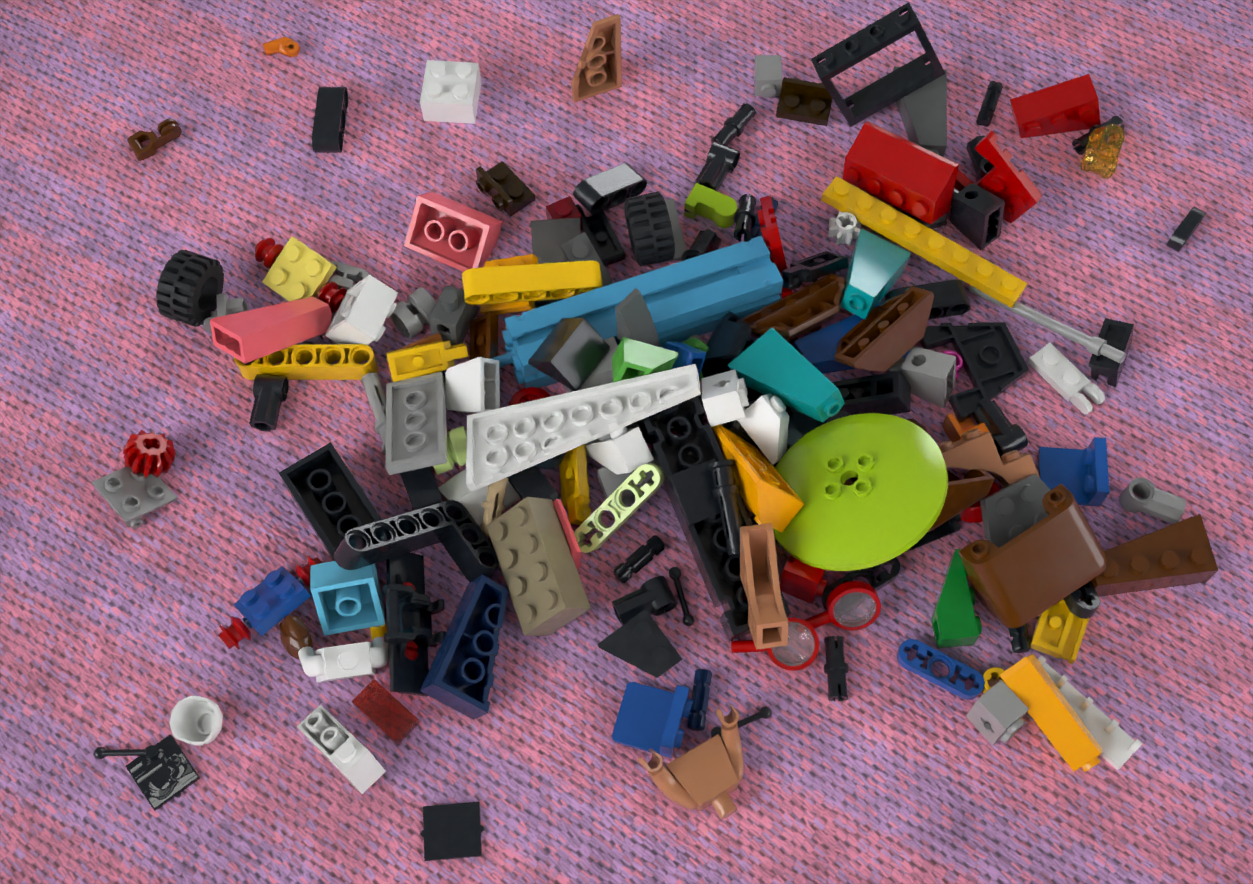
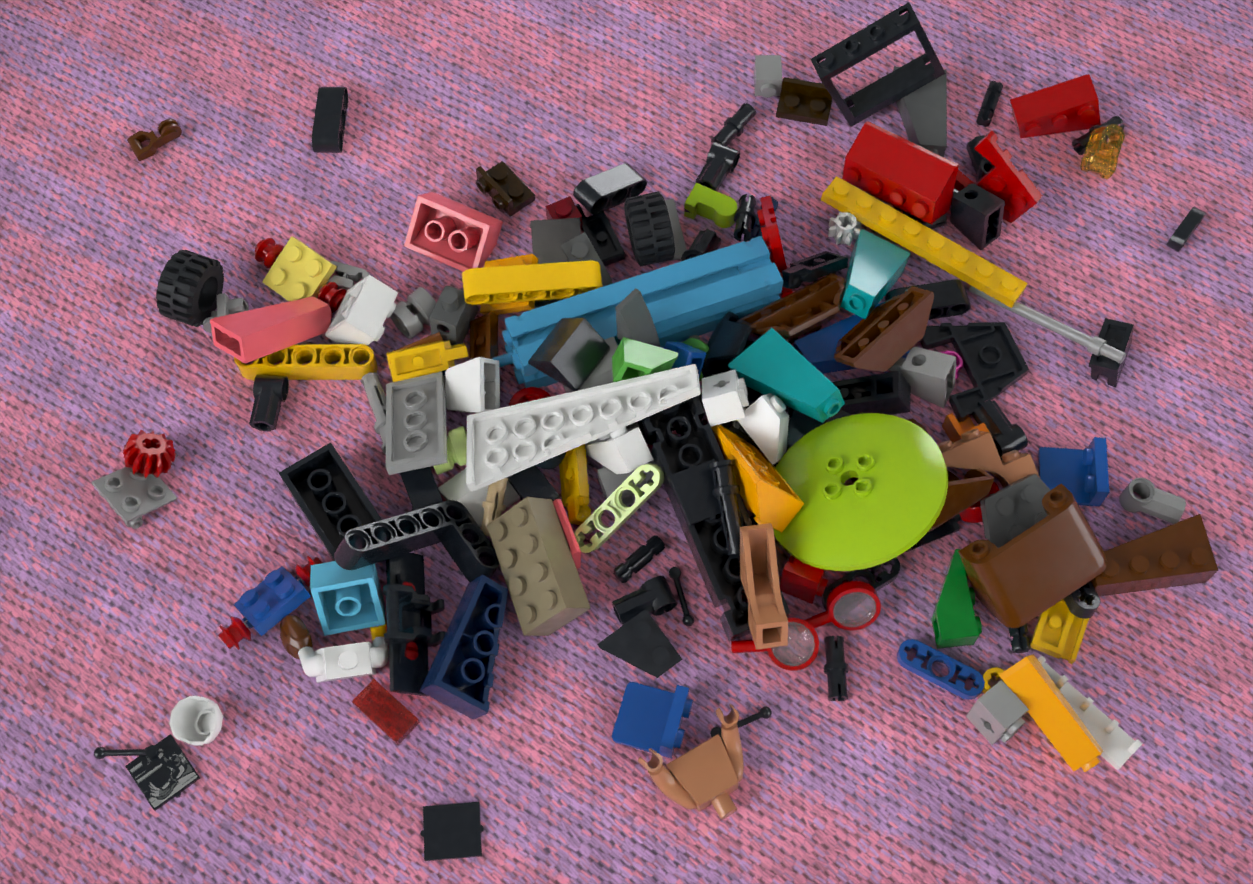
orange arm [262,37,300,57] -> none
white slope [297,705,386,794] -> none
white brick [420,60,481,124] -> none
nougat wedge [571,14,622,103] -> none
dark blue axle [688,669,712,731] -> none
white hinge [1027,343,1105,414] -> none

